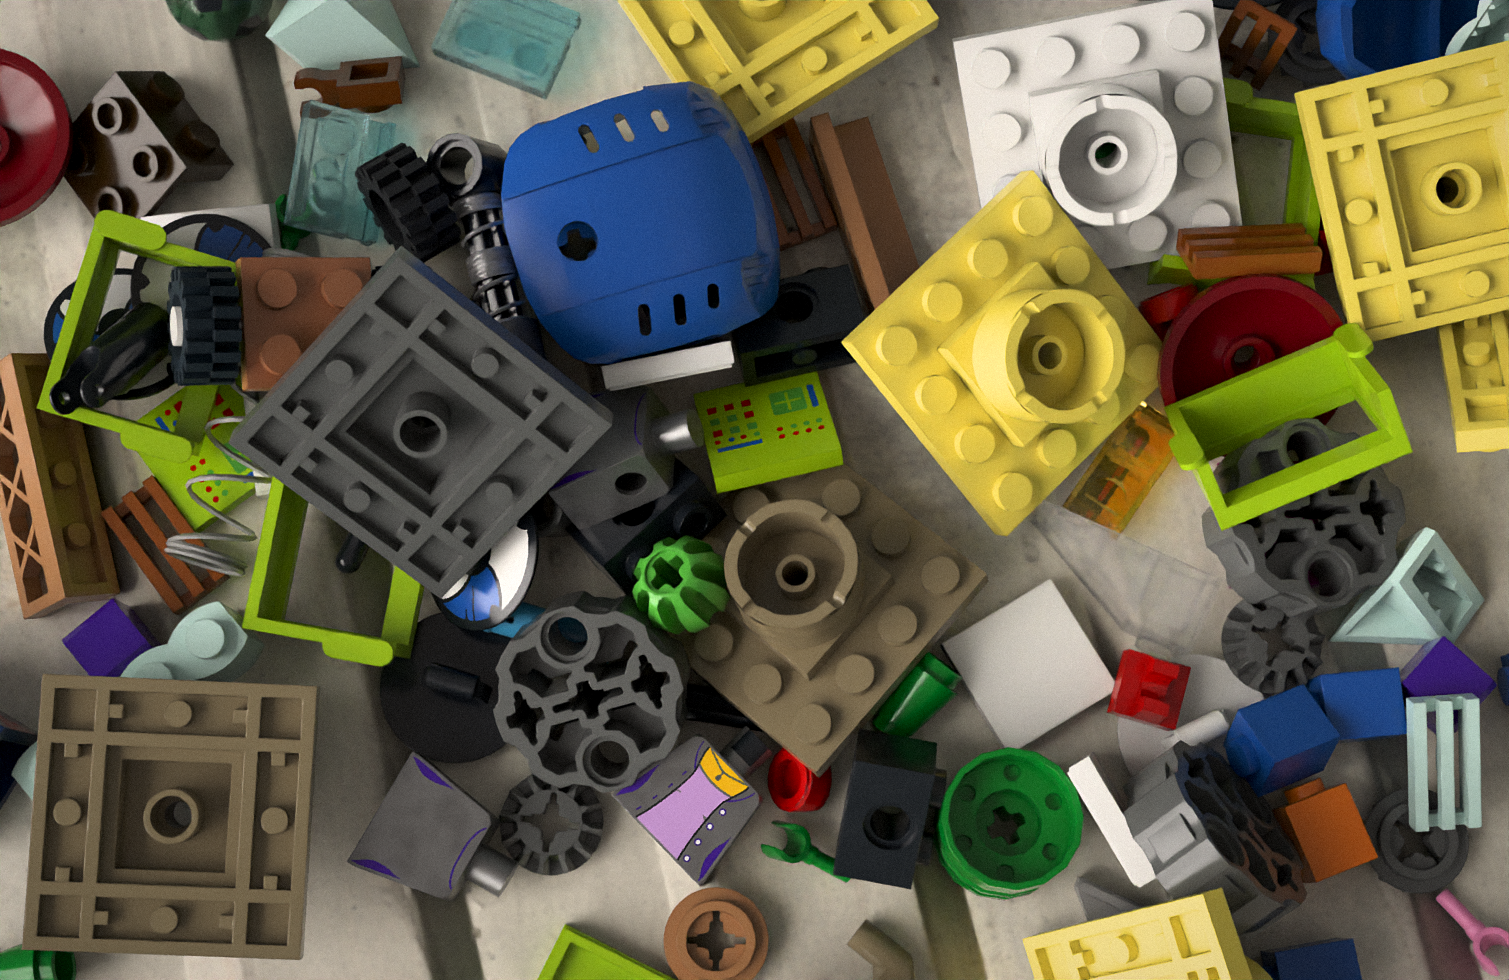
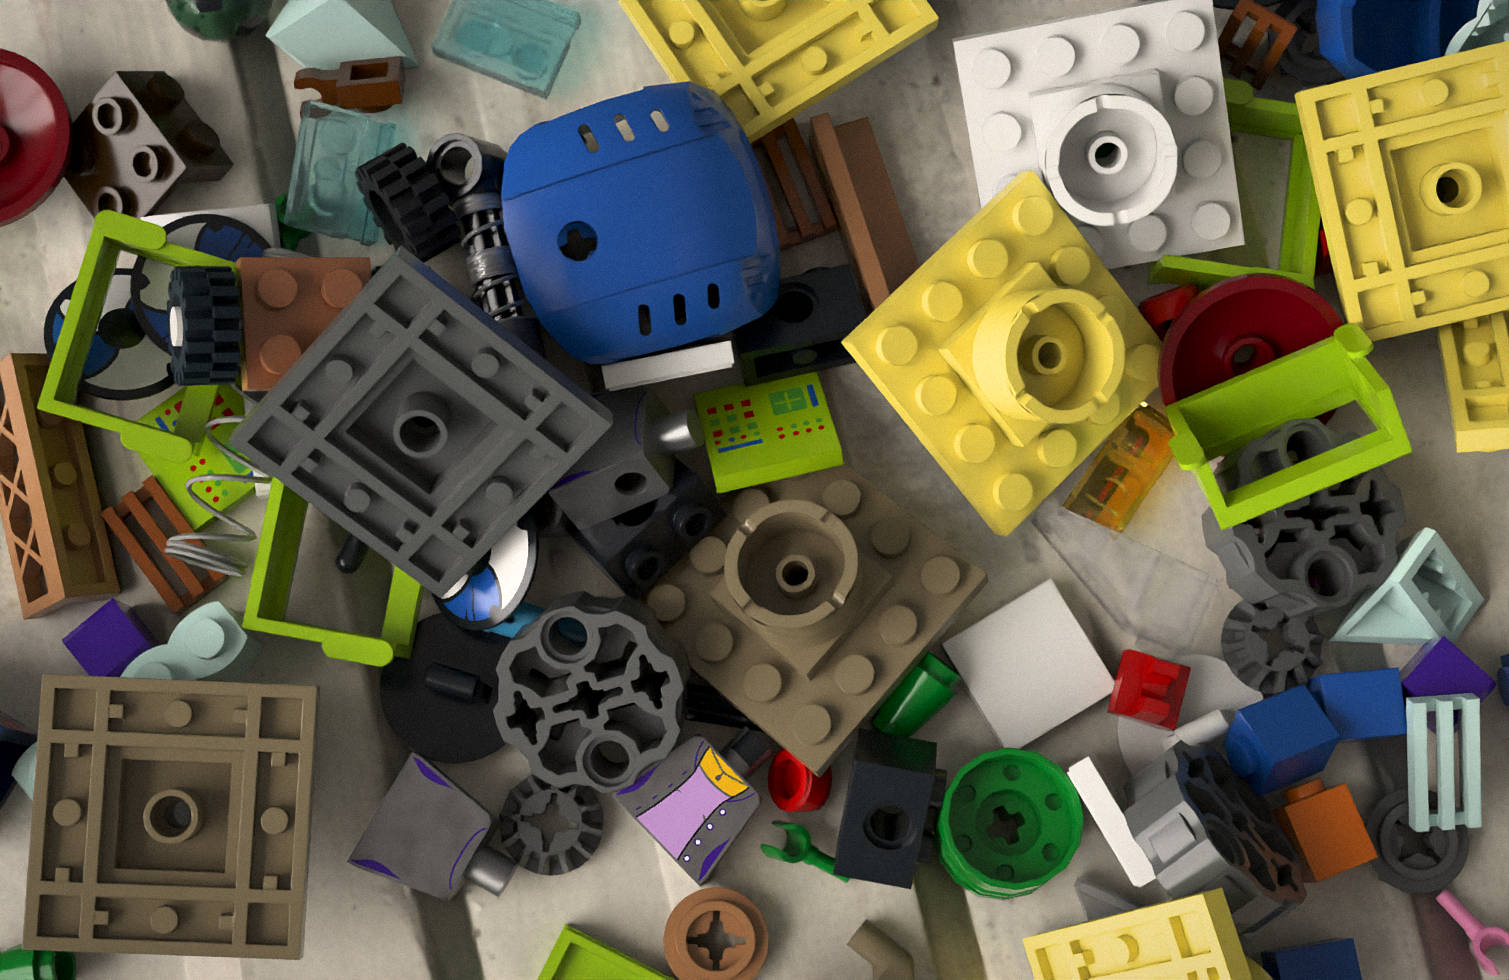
black piece [49,302,170,415] -> none
bright green piece [632,535,730,635] -> none
dark orange tile [1176,223,1323,280] -> none

